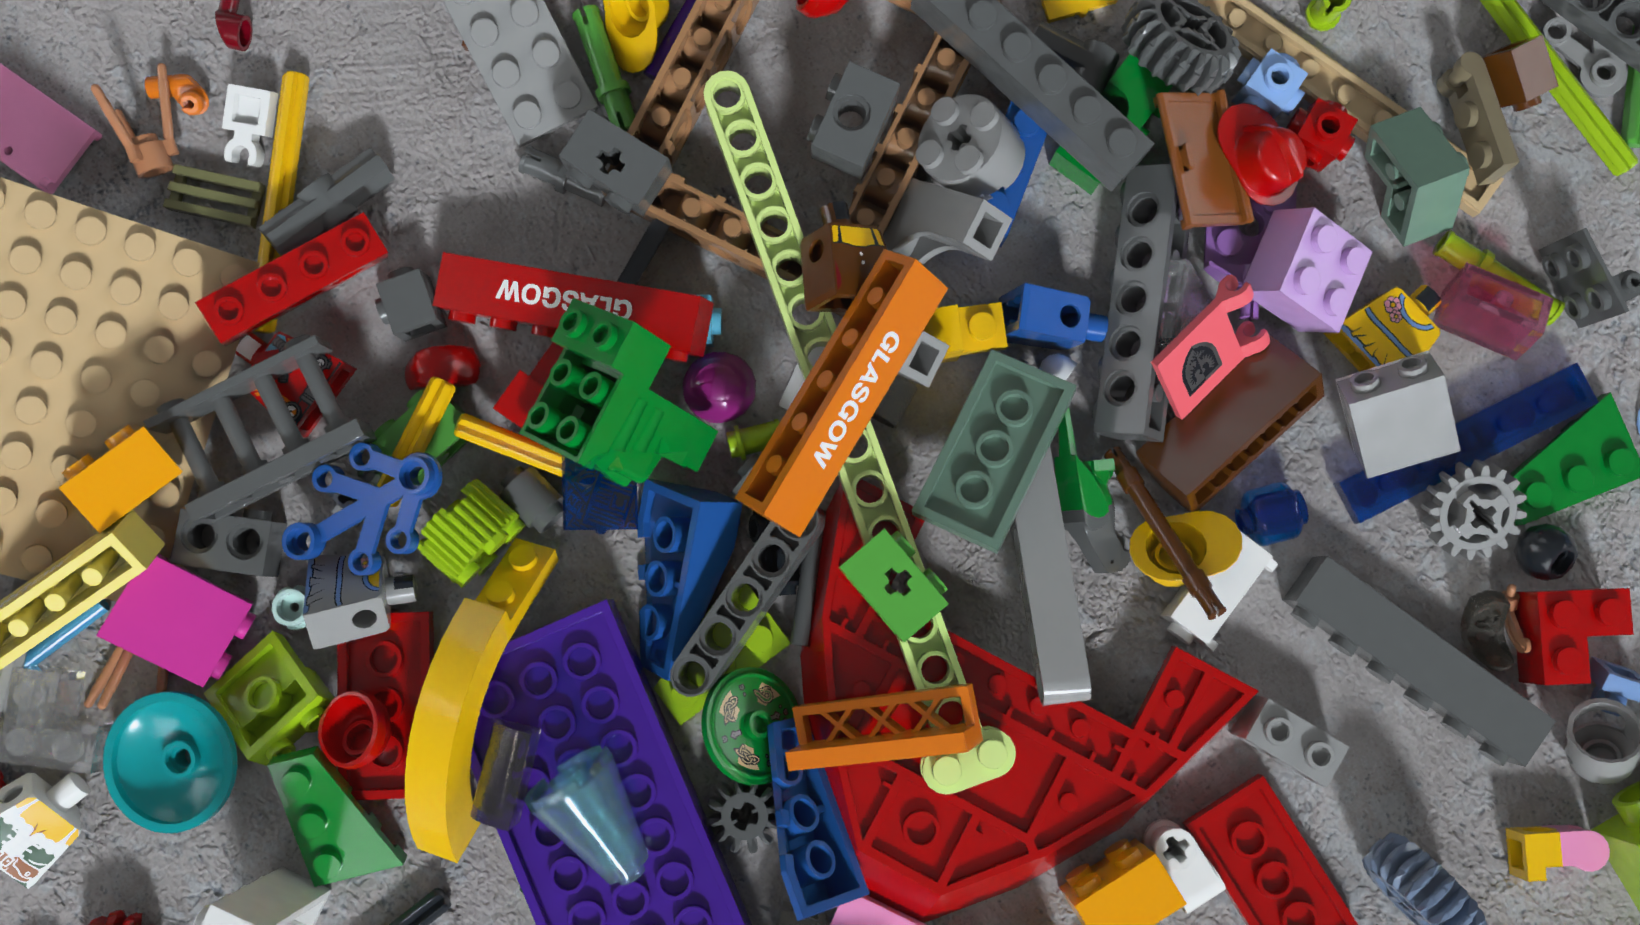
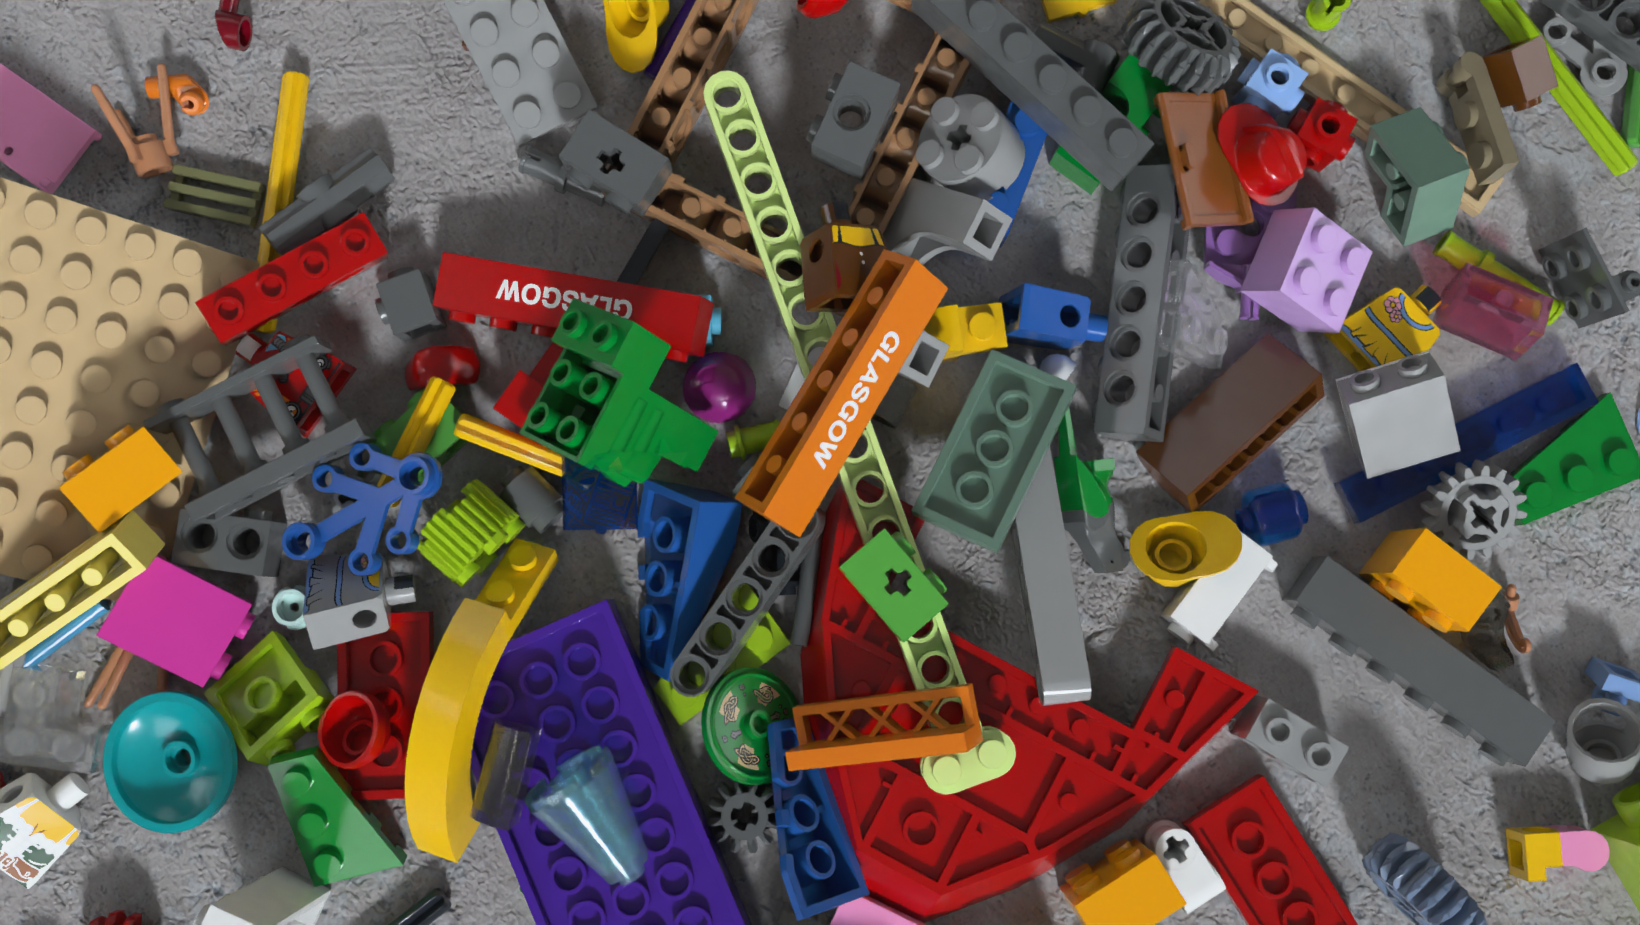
white plate [222,84,278,168] -> none
bright green pin [572,5,635,132] -> none
reddish brown piece [1104,446,1227,620] -> none
coral flag [1151,274,1270,420] -> none
black piece [1514,523,1578,581] -> none
red brick [1514,588,1634,685] -> none
none -> light orange brick [1358,528,1502,633]

